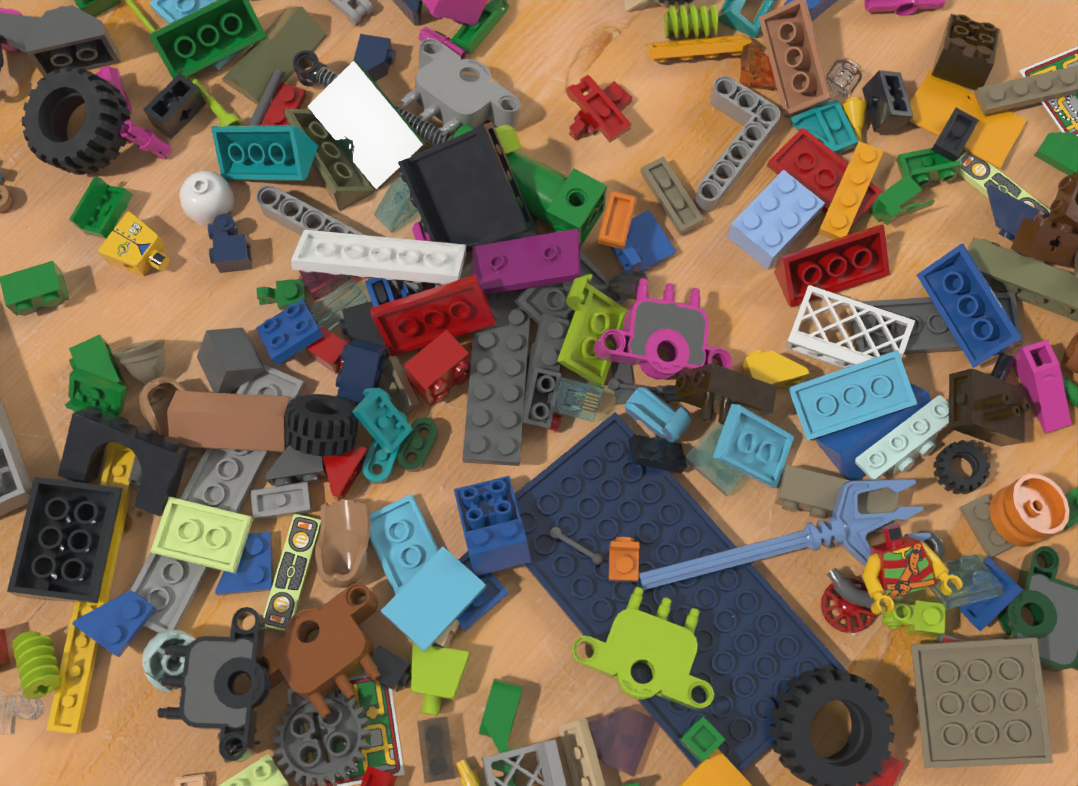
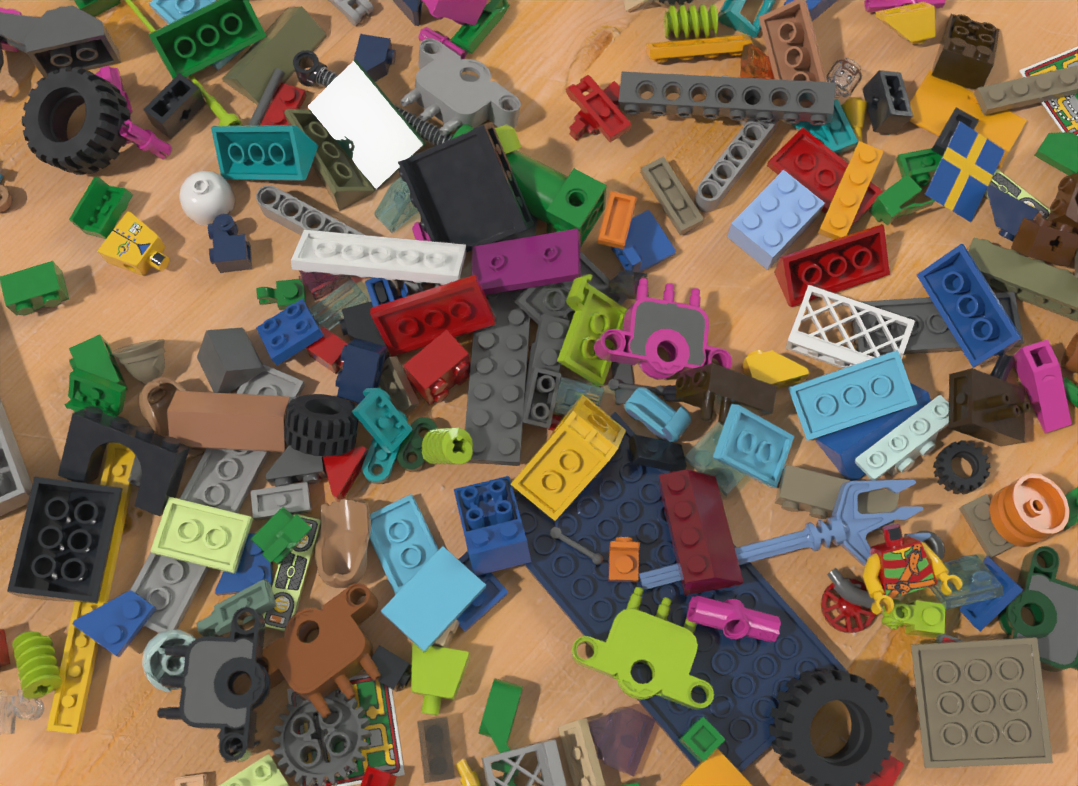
none -> sand green hinge [196,579,276,637]
none -> green piece [251,507,312,565]
none -> lime piece [422,428,473,465]
none -> yellow bracket [511,394,626,521]
none -> dark grey brick [618,71,836,125]
none -> dark red slope [659,469,744,596]
none -> dark pink piece [687,595,781,642]
none -> yellow slope [875,2,936,44]
none -> blue sticker [925,121,1005,222]

